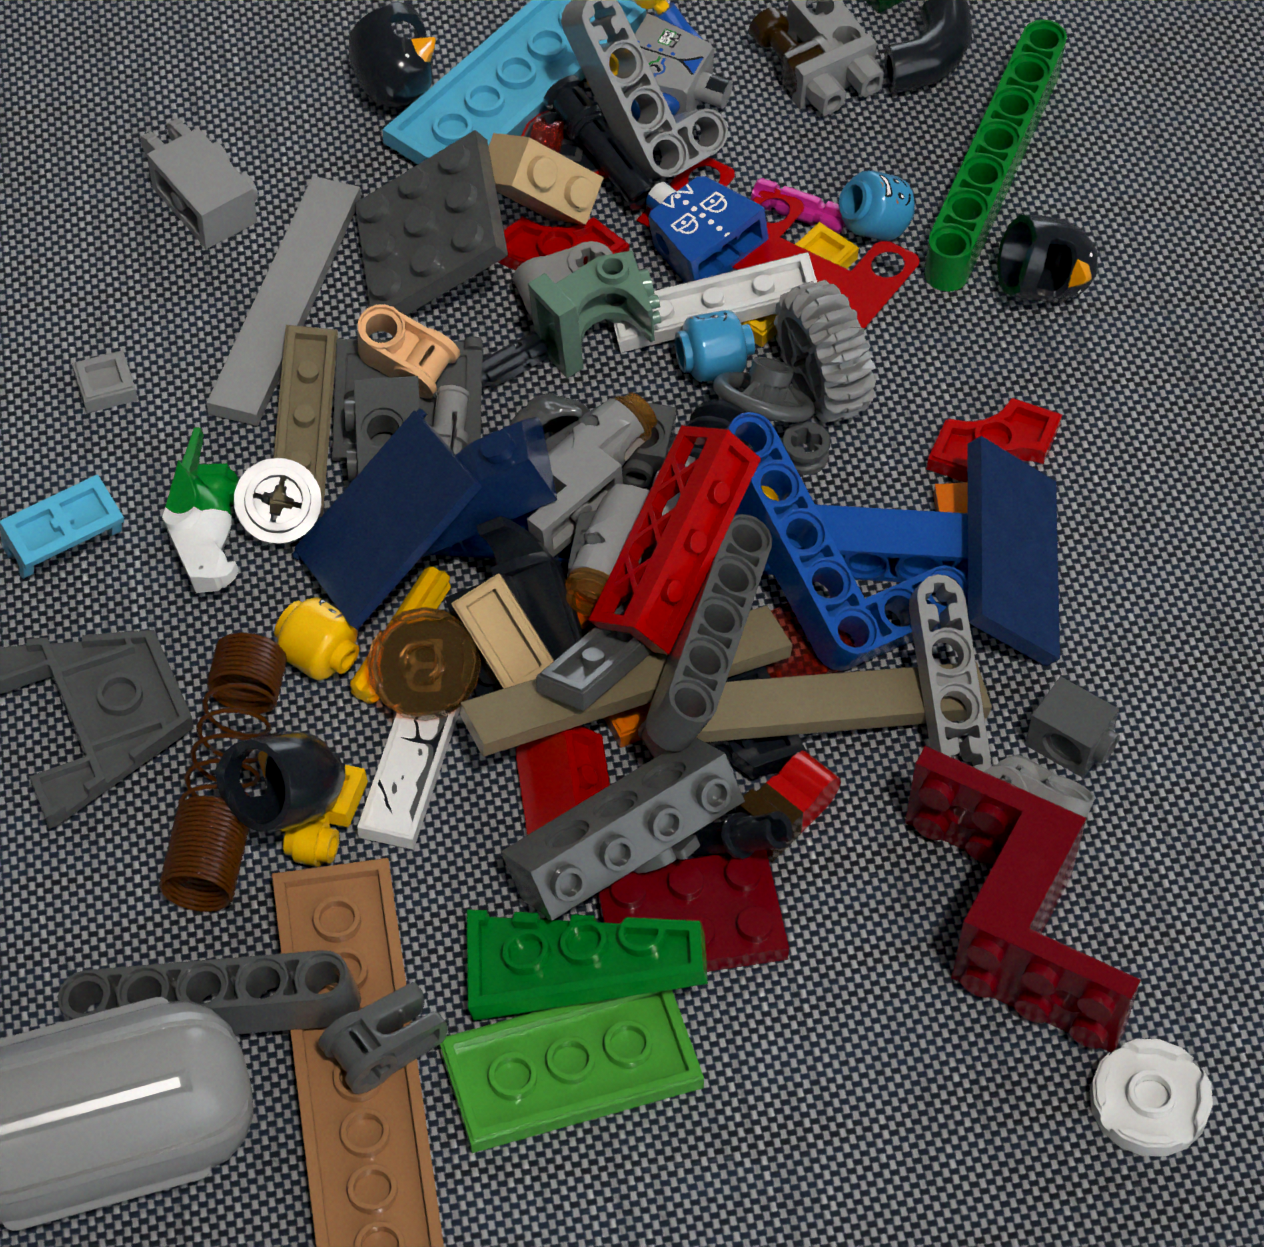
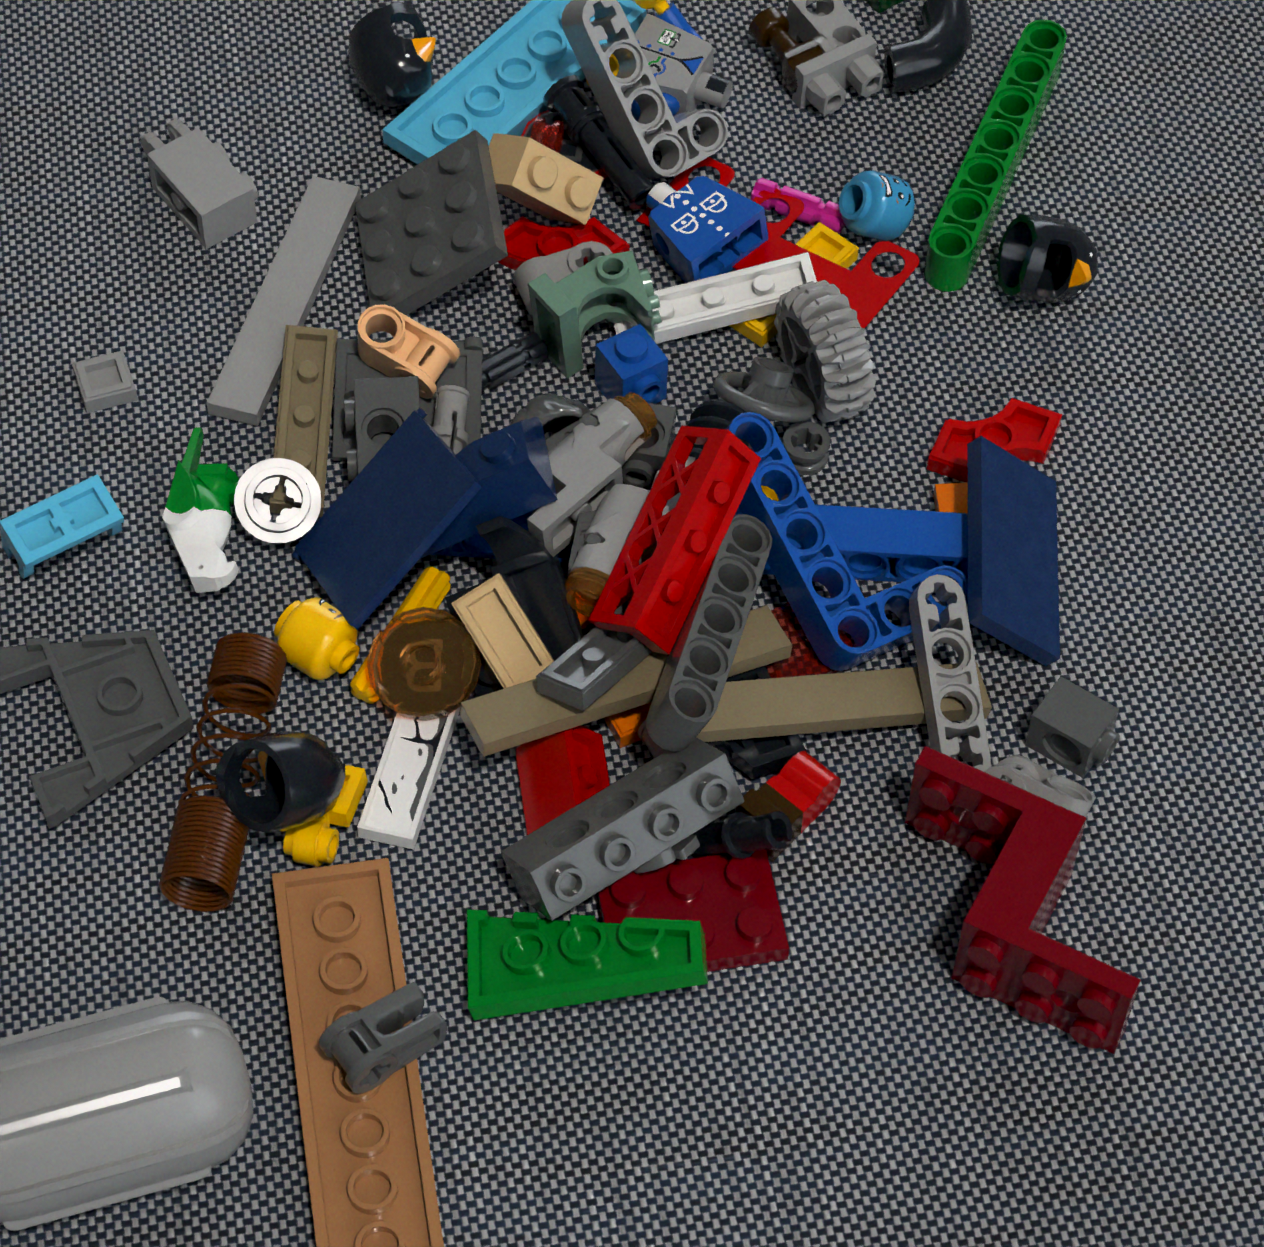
dark grey beam [57,950,361,1034] -> none
bright green tile [439,990,704,1153] -> none
dark azure head [675,310,755,382] -> none
white tile [1090,1039,1213,1156] -> none
none -> blue brick [595,324,668,404]

